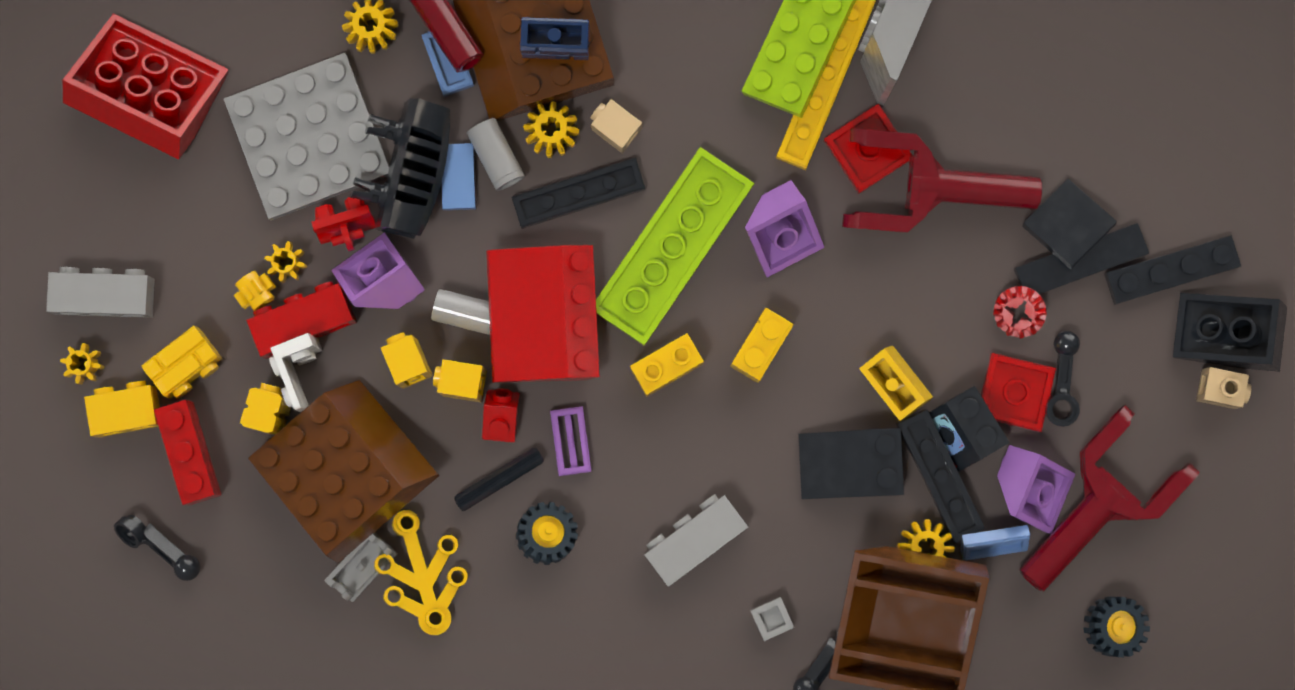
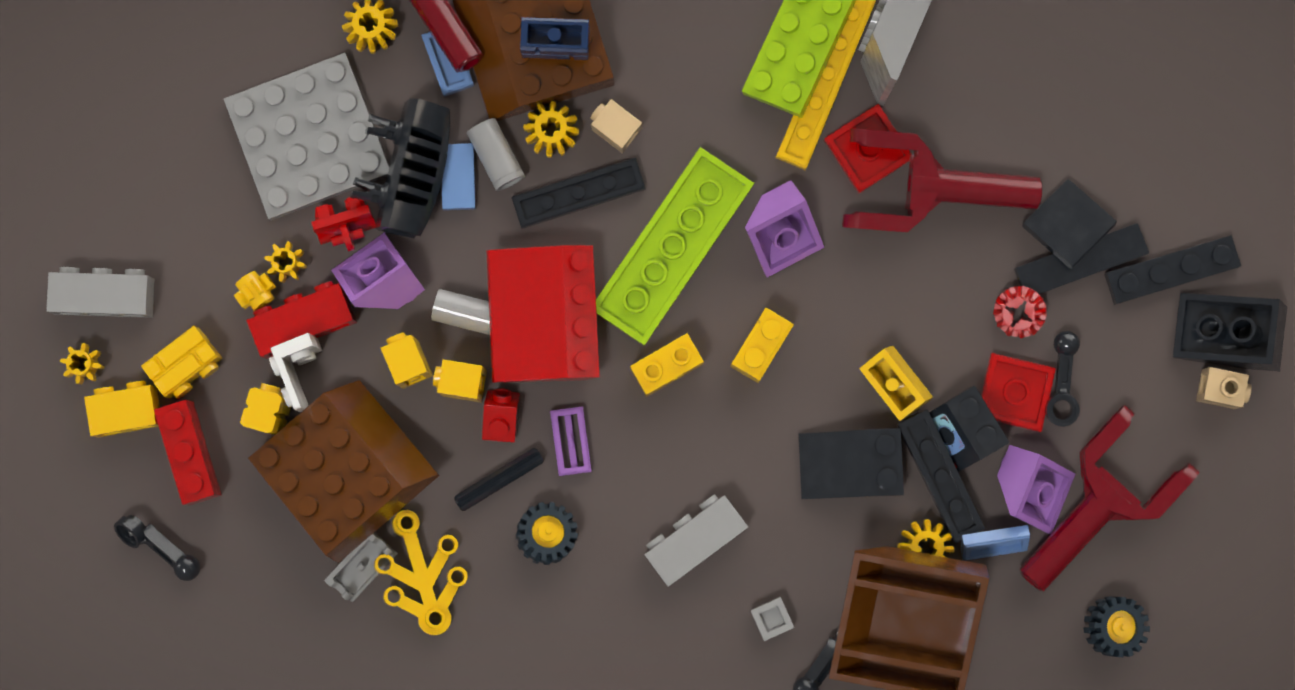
red slope [62,13,229,160] -> none

